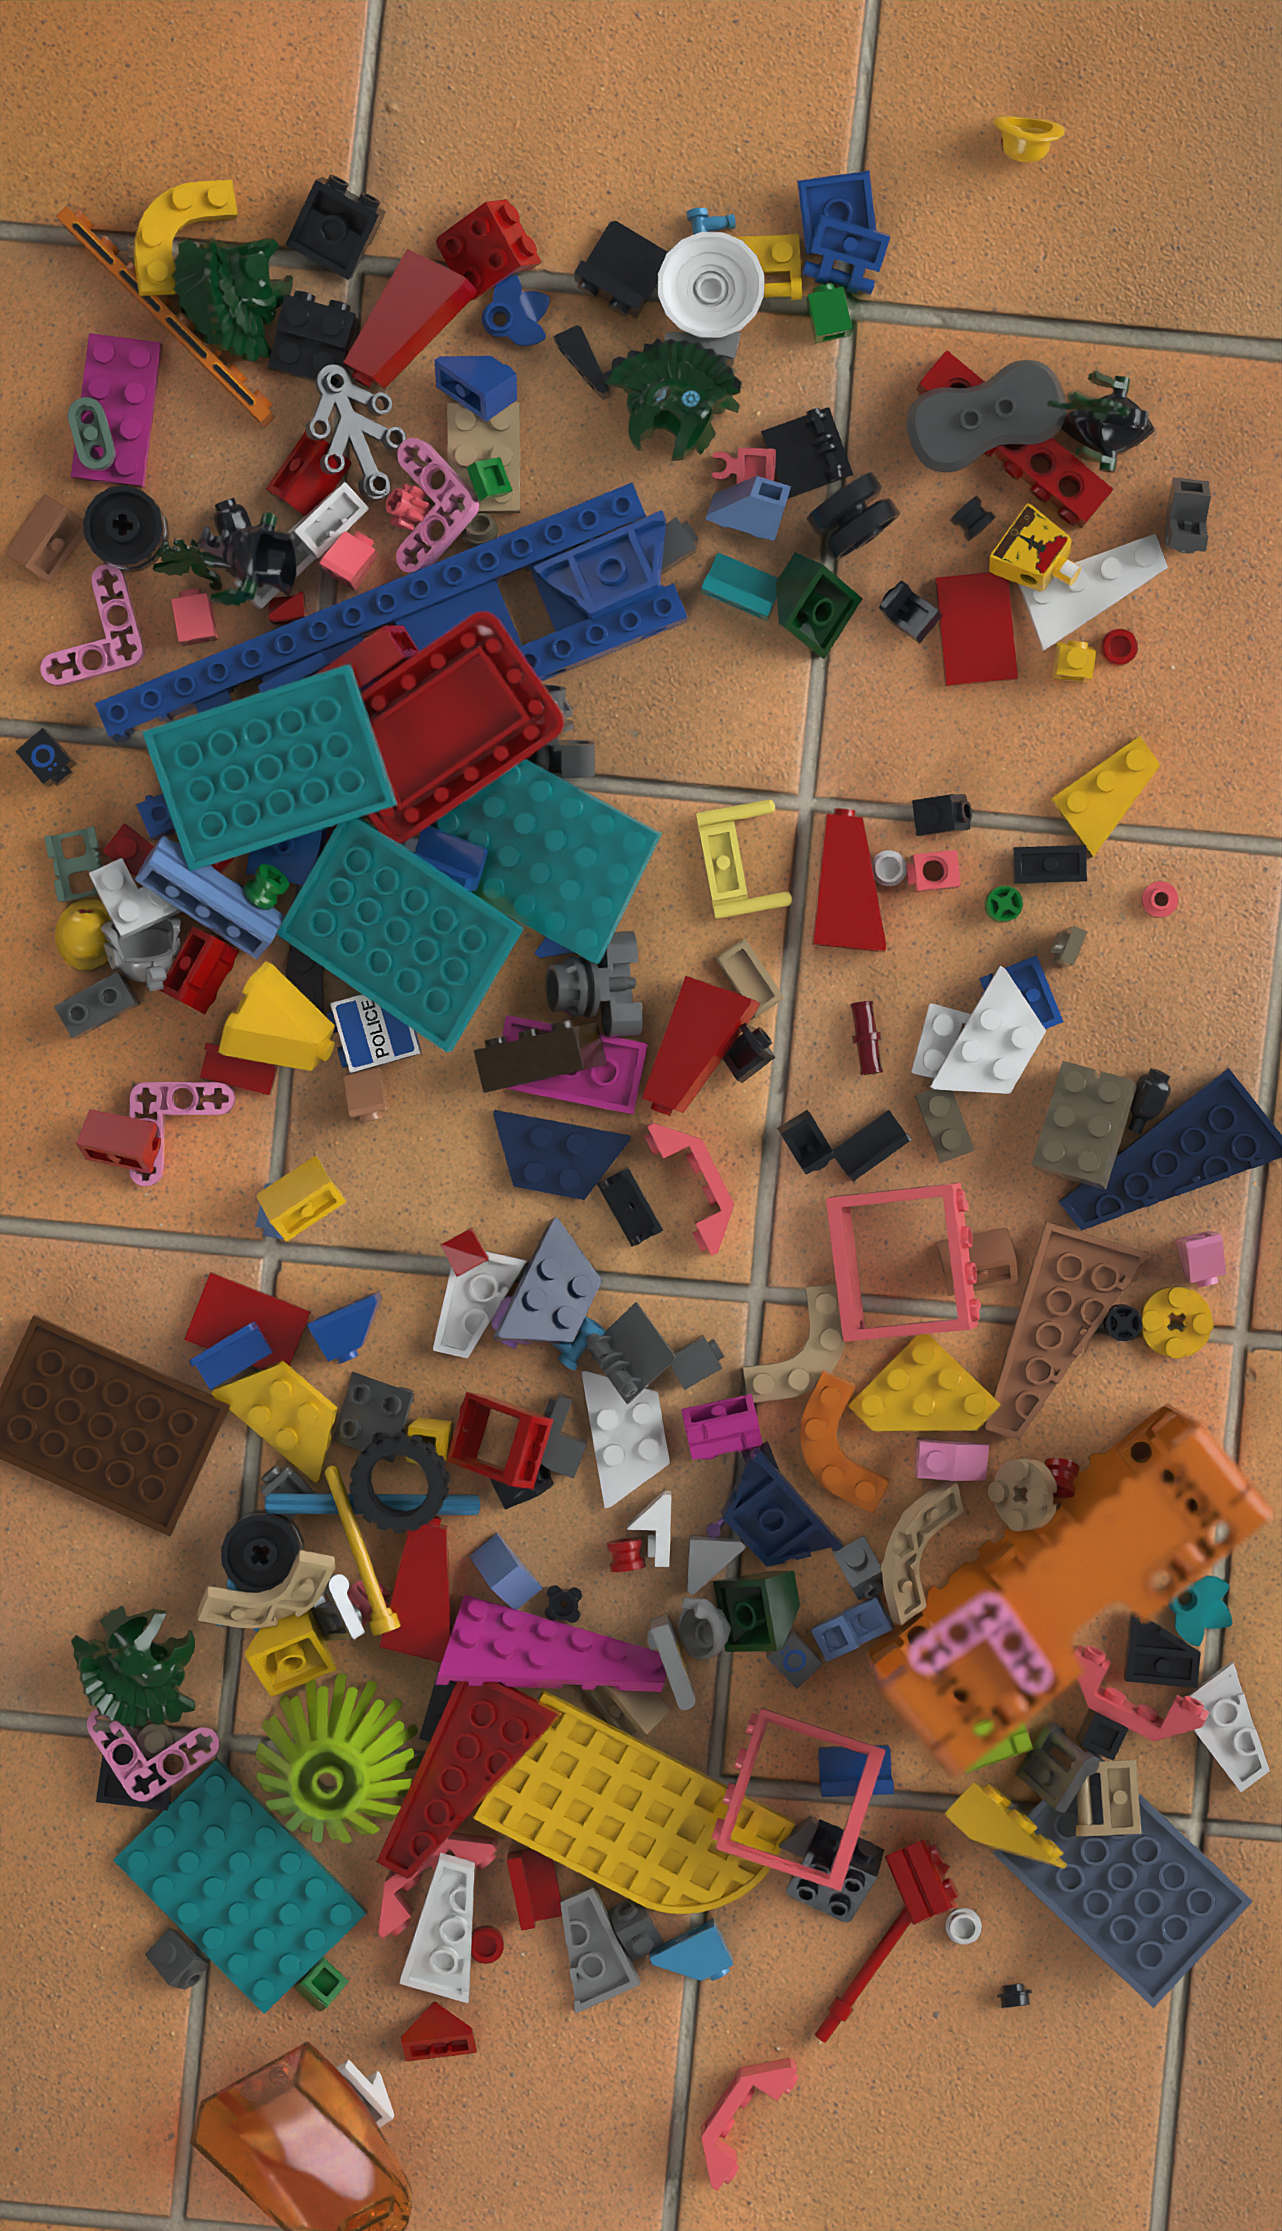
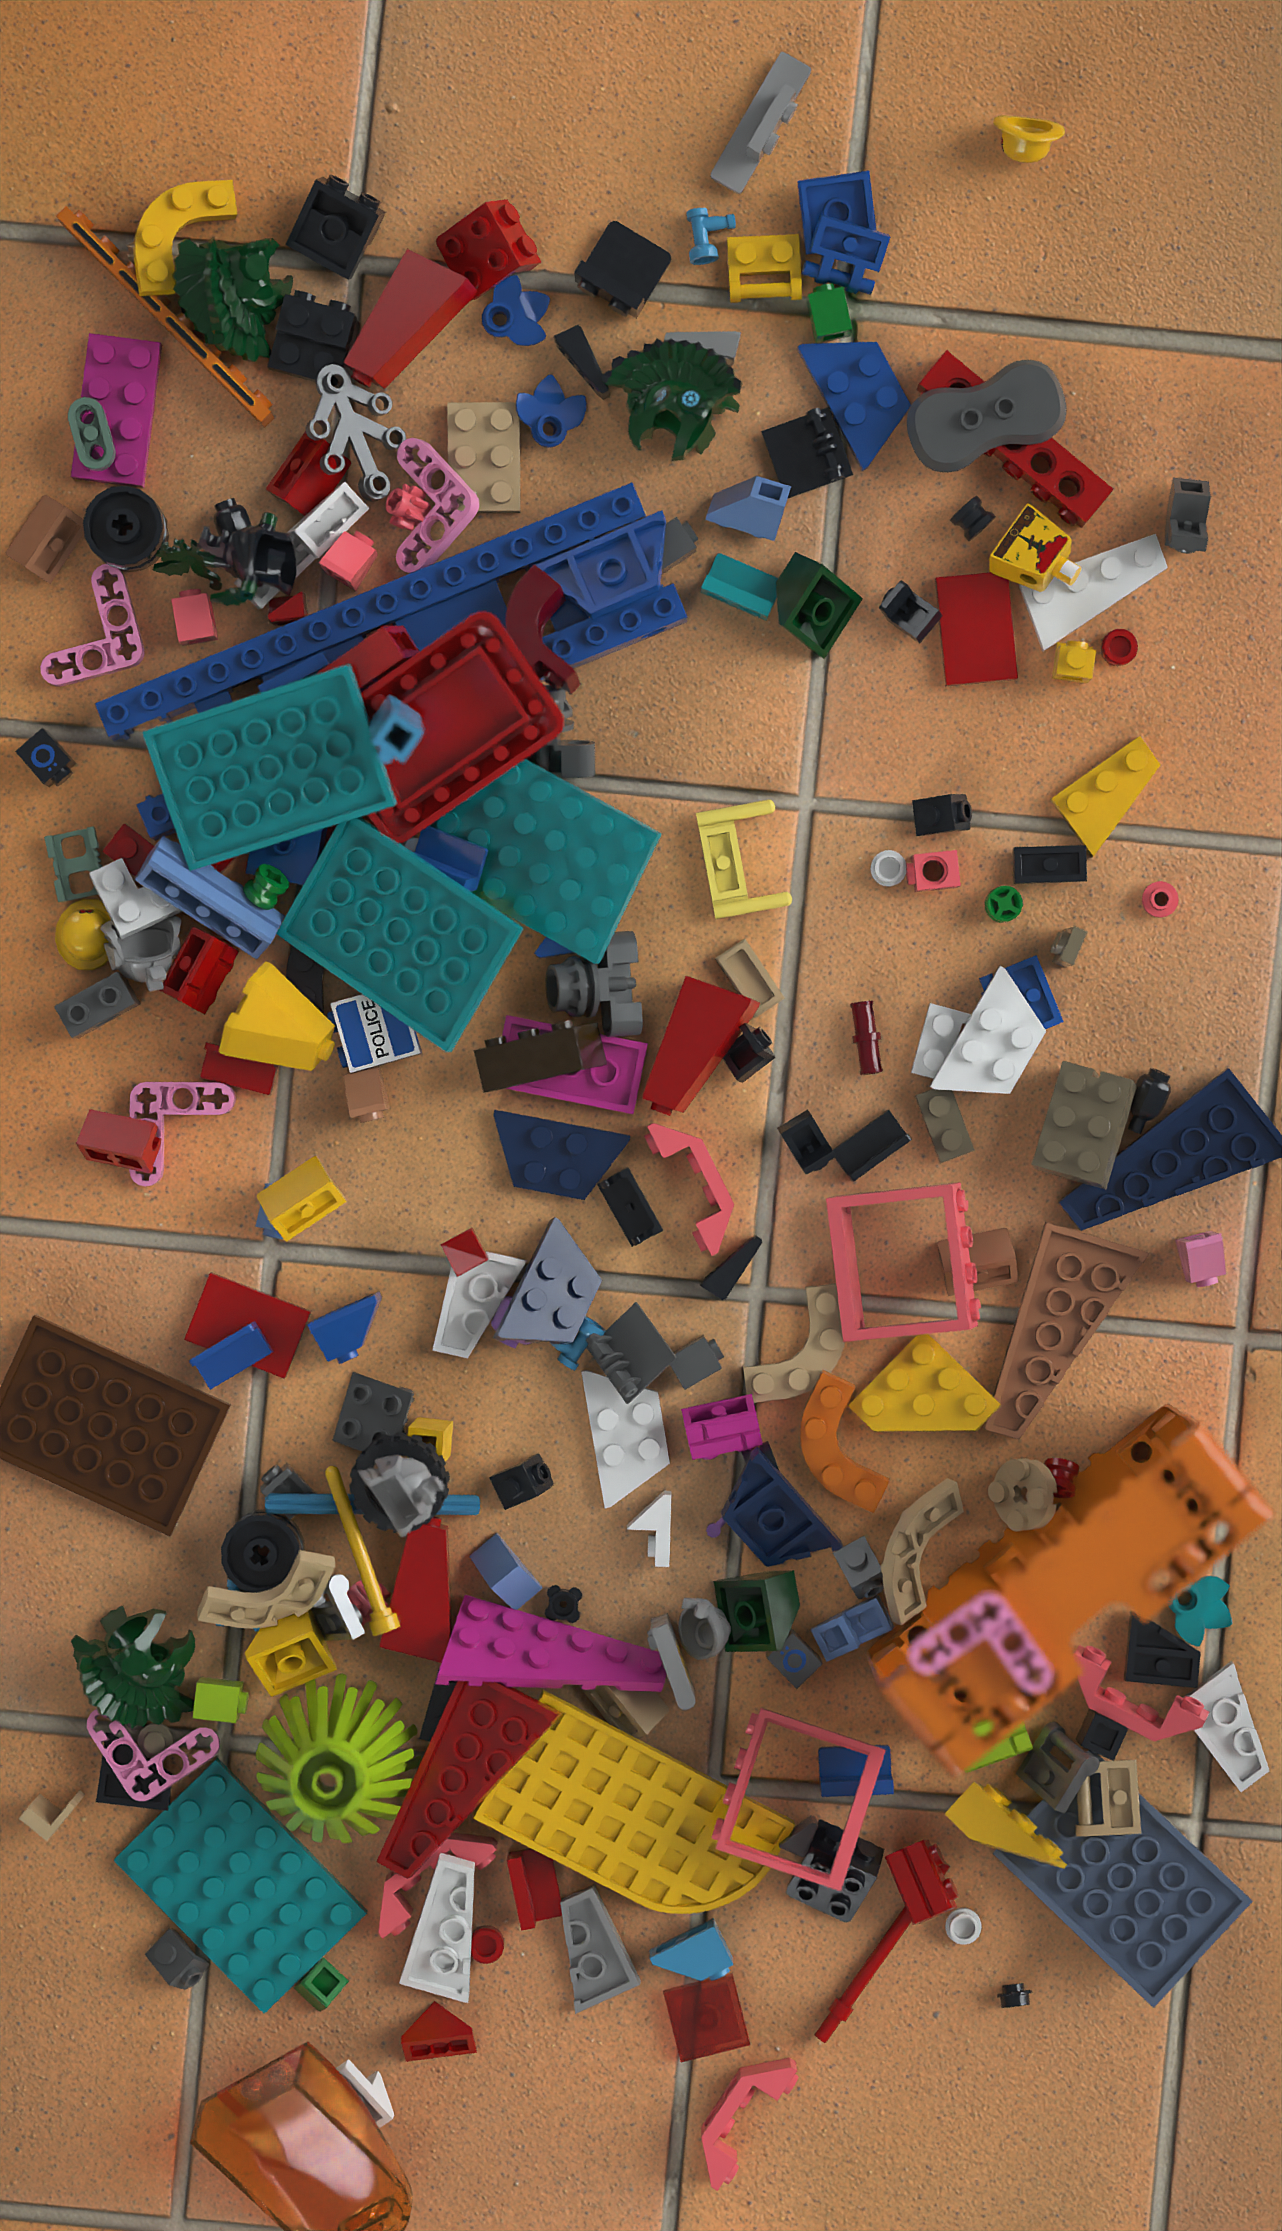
yellow wing [211,1361,338,1483] -> none
blue slope [434,356,517,422] -> none
red window [446,1392,554,1489] -> none
dark tan plate [462,513,498,547] -> none
green plate [466,457,513,501] -> none
dark grey brick [541,1393,587,1479] -> none
red wheel [607,1537,646,1572] -> none
dark grey bracket [608,1899,665,1961] -> none
white hat [658,232,764,338] -> none
light grey slope [687,1535,746,1596] -> none
coral plate [712,448,776,484] -> none
black wheel [807,472,901,561] -> none
red slope [812,808,886,952] -> none
bright pink slope [914,1438,989,1481] -> none
black helmet [1047,371,1155,473] -> none
black wheel [1103,1304,1142,1342] -> none
yellow plate [1141,1286,1214,1359] -> none
none -> tan panel [19,1790,85,1841]
none -> lime brick [193,1677,248,1723]
none -> light grey helmet [358,1455,444,1538]
none -> dark azure brick [369,694,424,764]
none -> dark red arch [506,564,581,695]
none -> blue plate [516,375,587,448]
none -> clear red plate [663,1973,751,2063]
none -> black slope [700,1235,763,1300]
none -> light grey bracket [710,52,811,194]
none -> blue wing [797,342,911,471]

